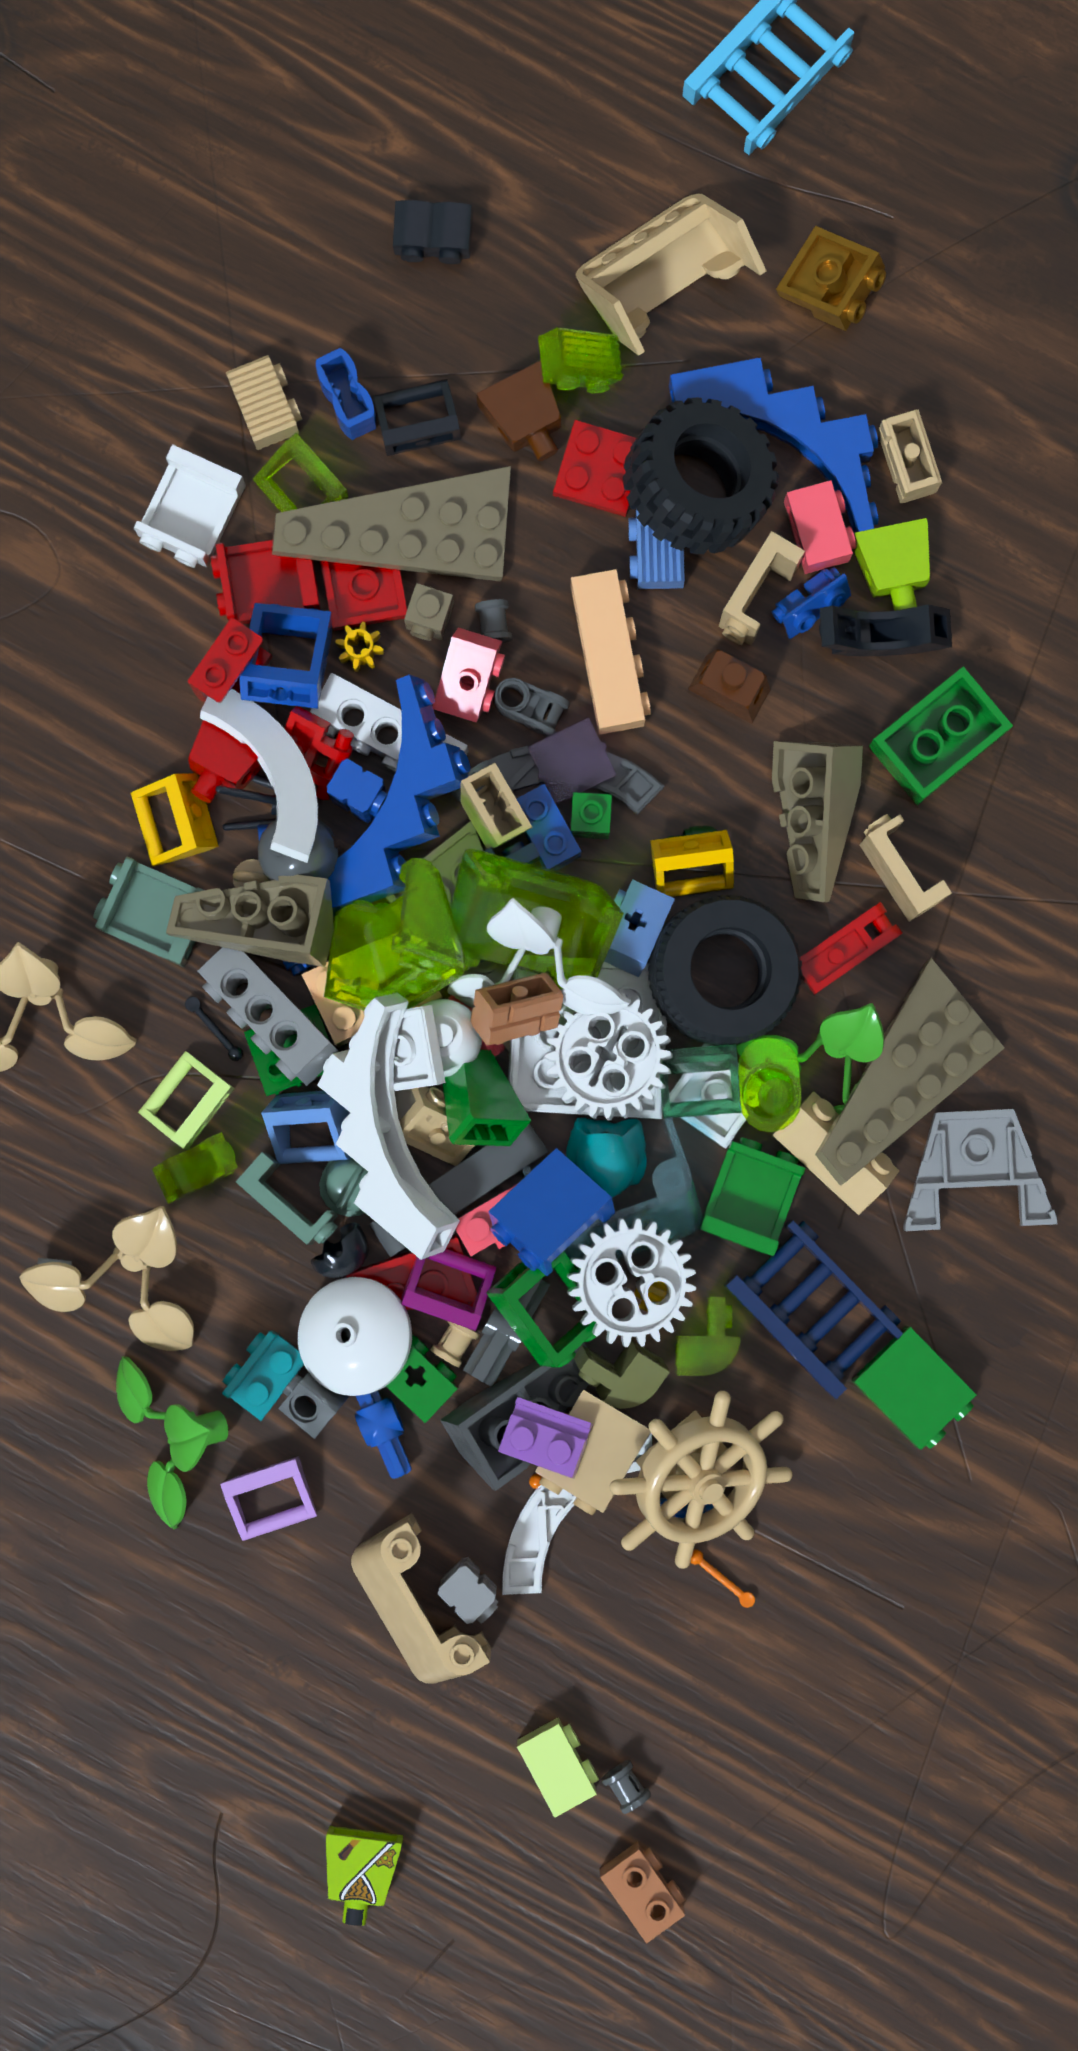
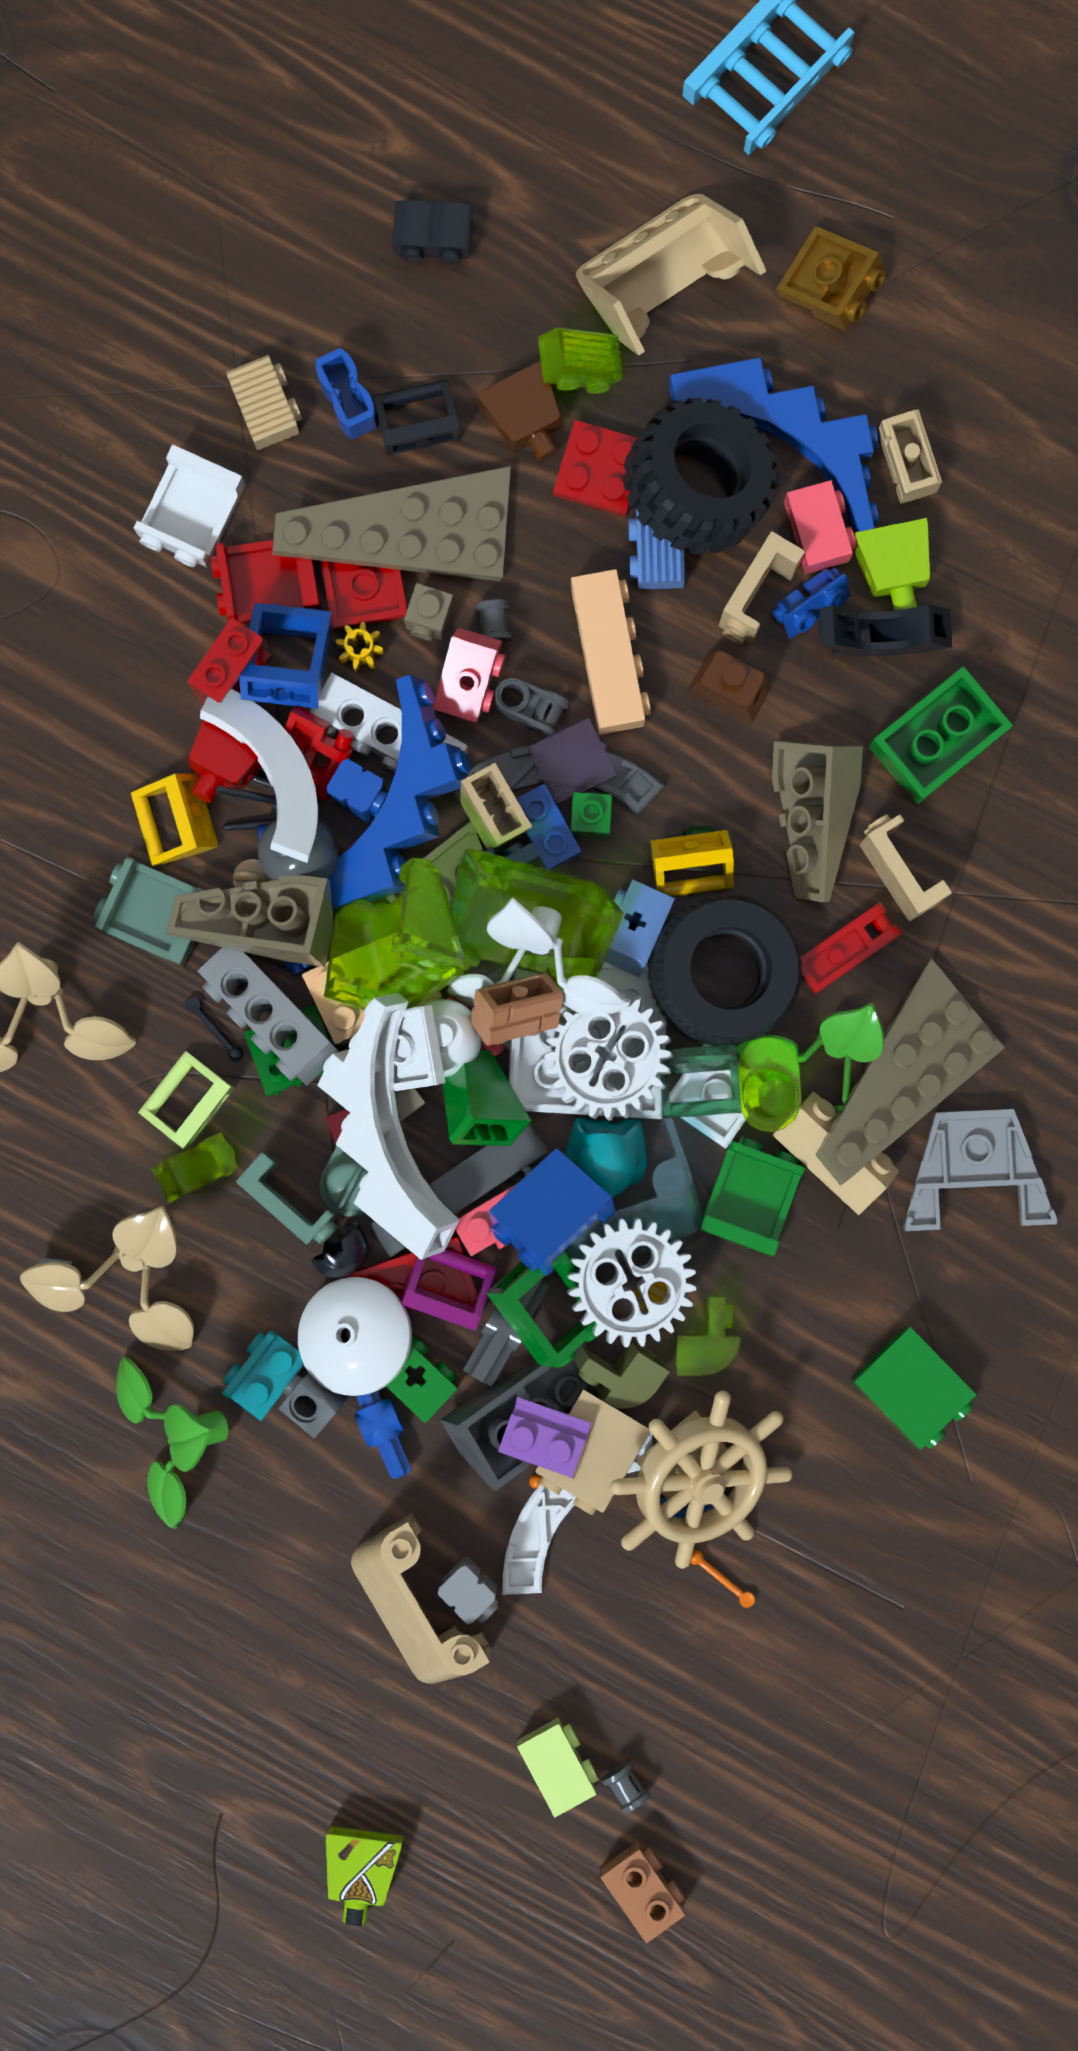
lavender tile [220,1456,317,1541] -> none
clear neon green tile [253,433,349,512] -> none
medium blue tile [261,1091,351,1164] -> none
tan bracket [399,1087,475,1166] -> none
tan bush [430,1321,480,1368] -> none
dark blue fence [724,1220,903,1399] -> none

